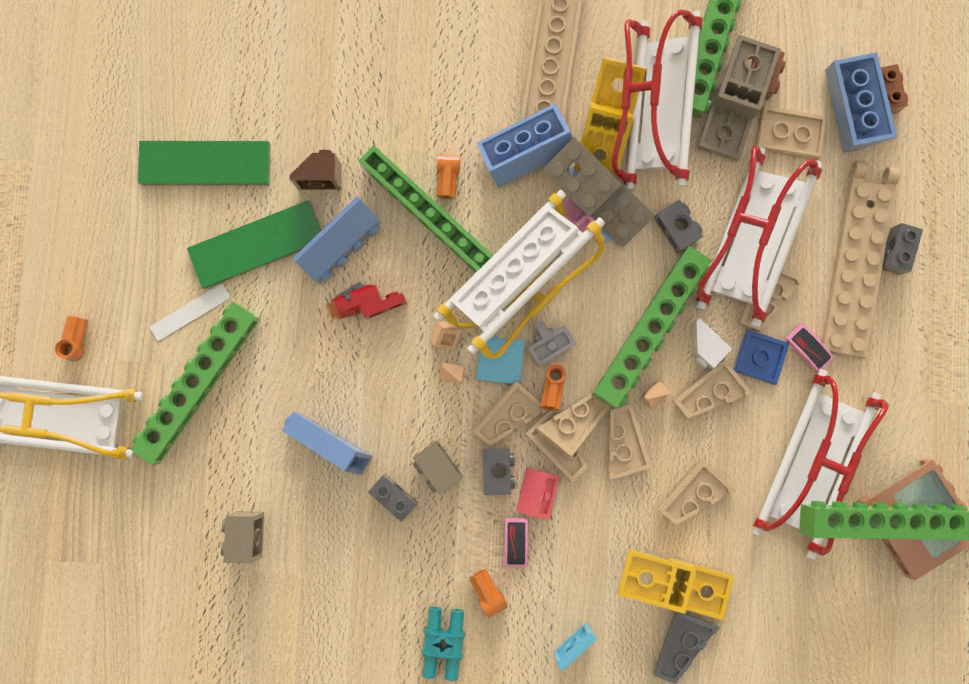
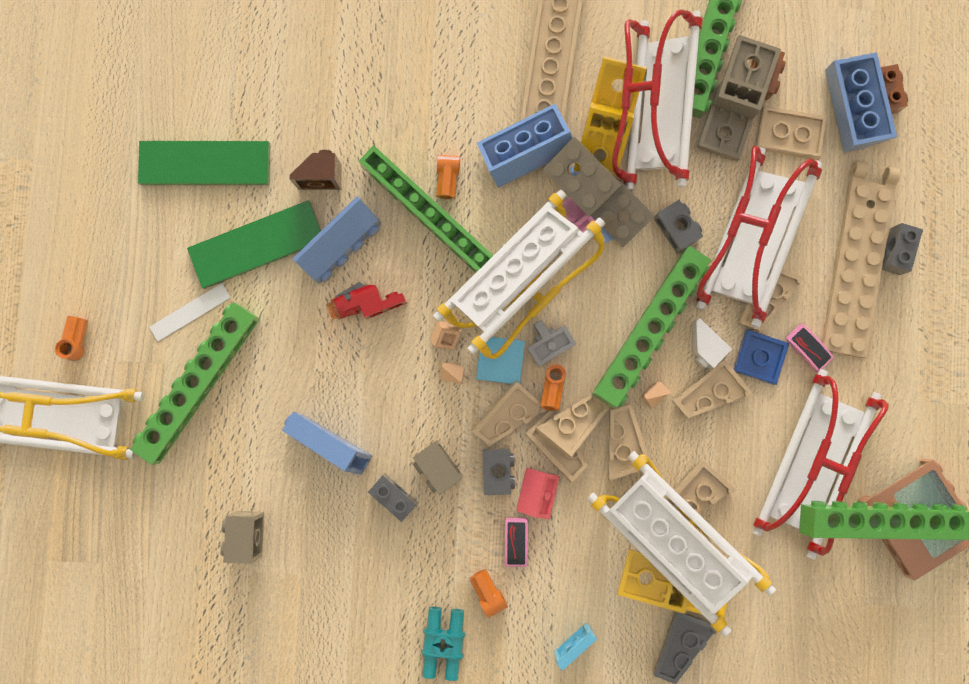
none -> white piece [587,451,776,637]

